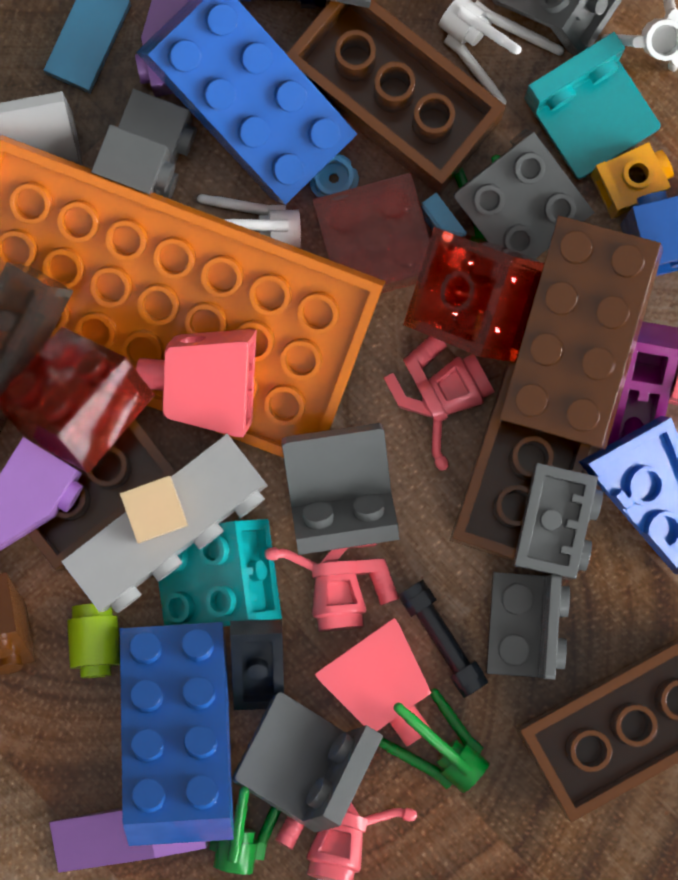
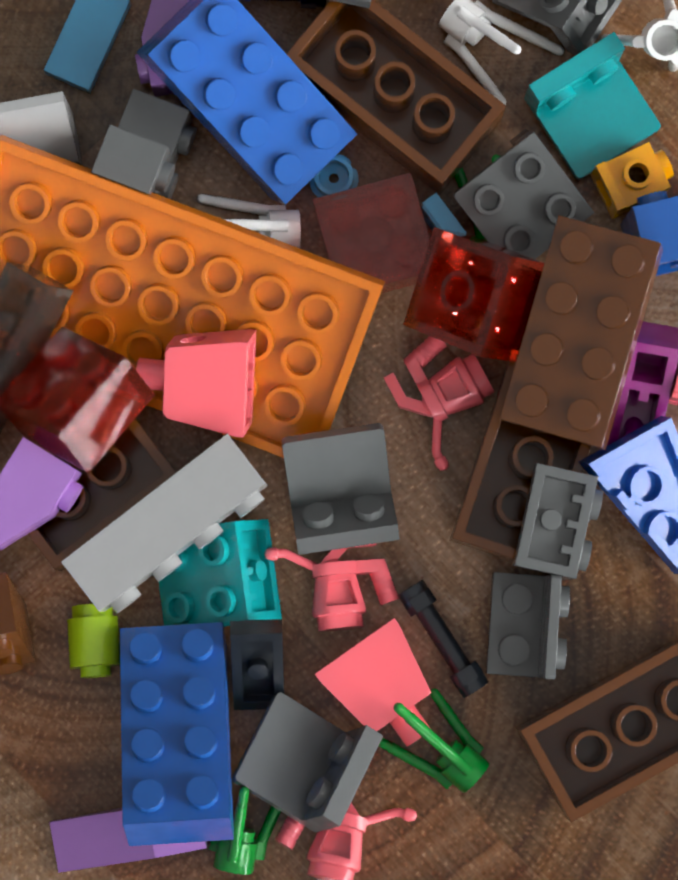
tan tile [120,476,189,544] -> none

